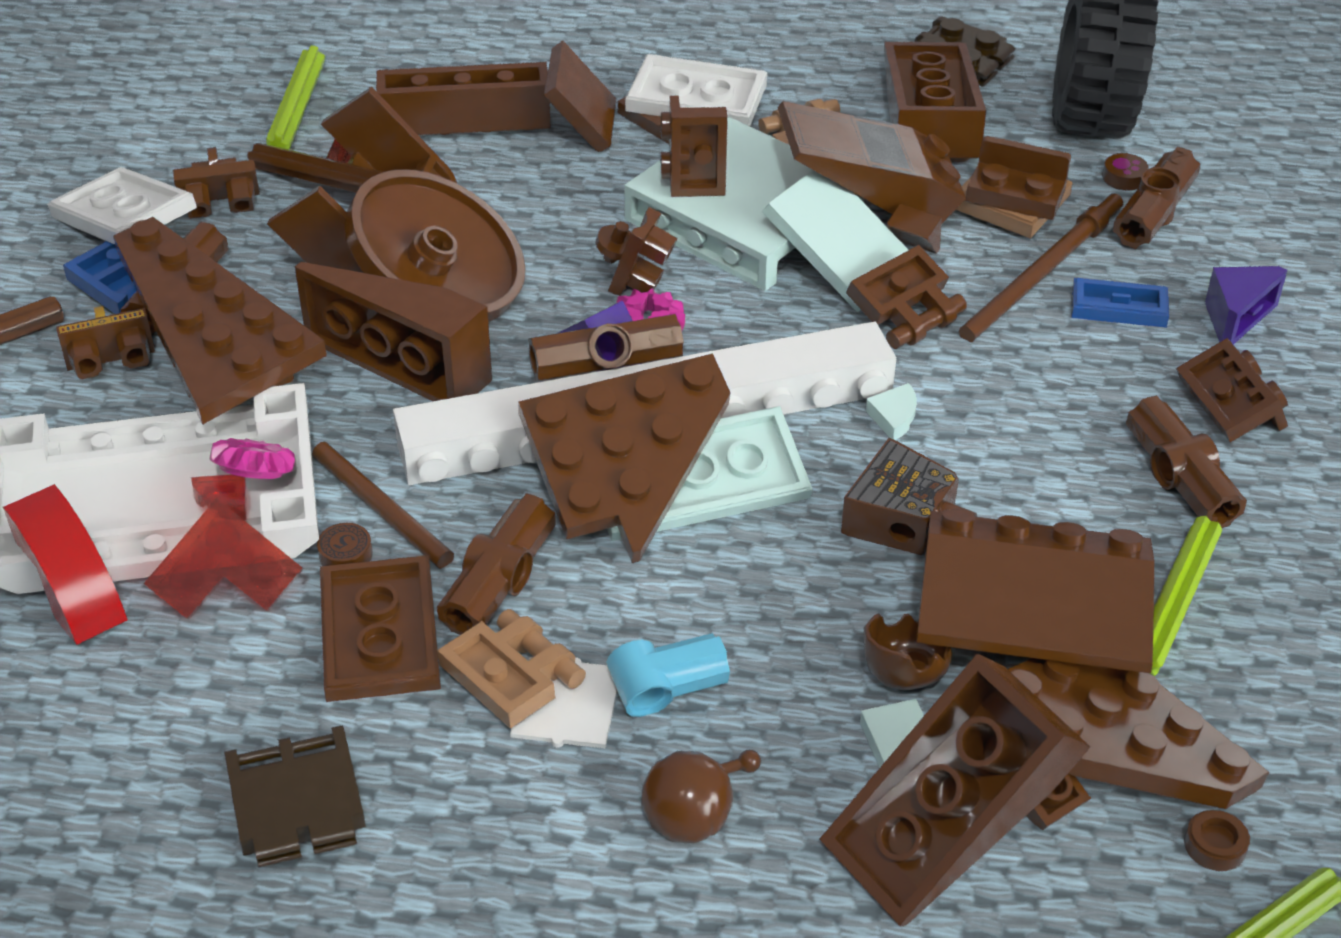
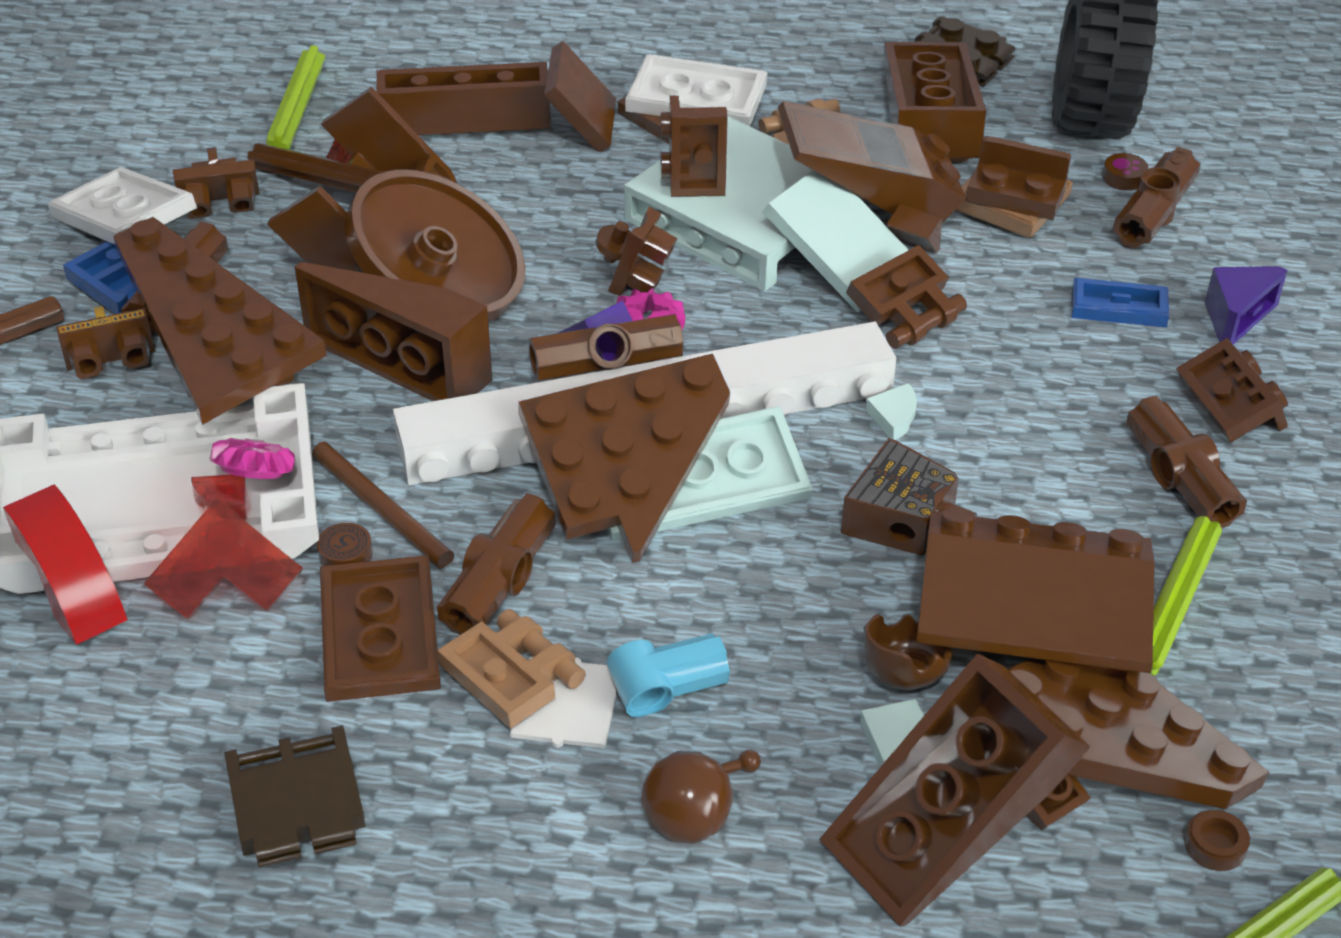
reddish brown bar [959,193,1124,343] -> none

